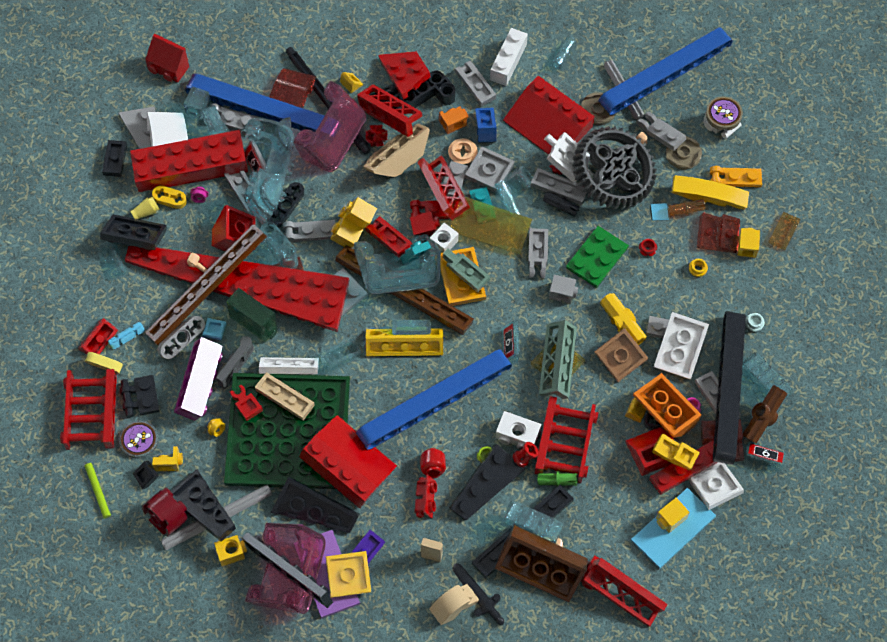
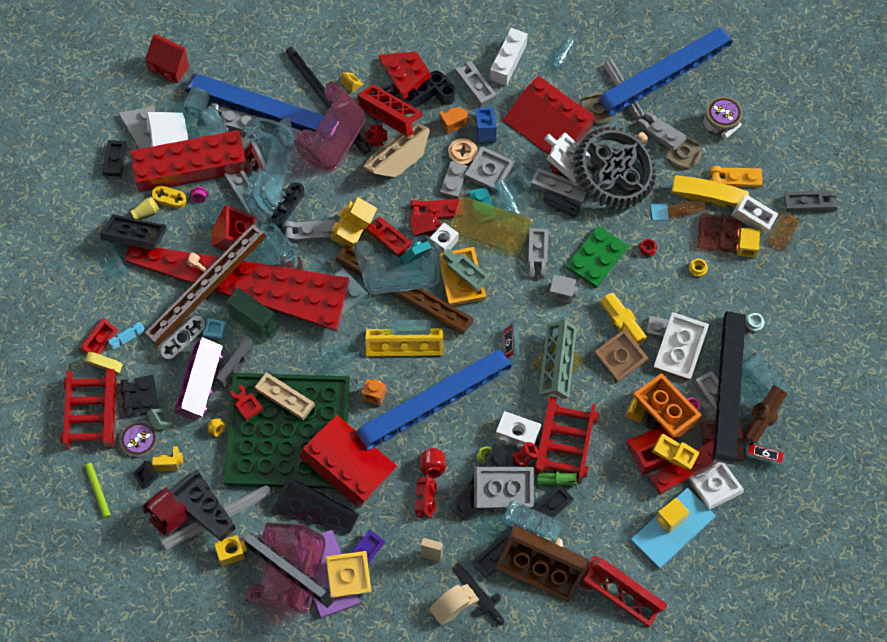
white plate [259,357,319,375] -> none
clear red slope [269,68,316,108] -> none
red fence [417,156,470,220] -> none
none -> sand green plate [146,409,173,429]
none -> orange brick [362,379,387,407]
none -> light grey plate [474,467,534,508]
none -> white brick [731,195,778,234]
none -> dark grey plate [784,191,838,212]

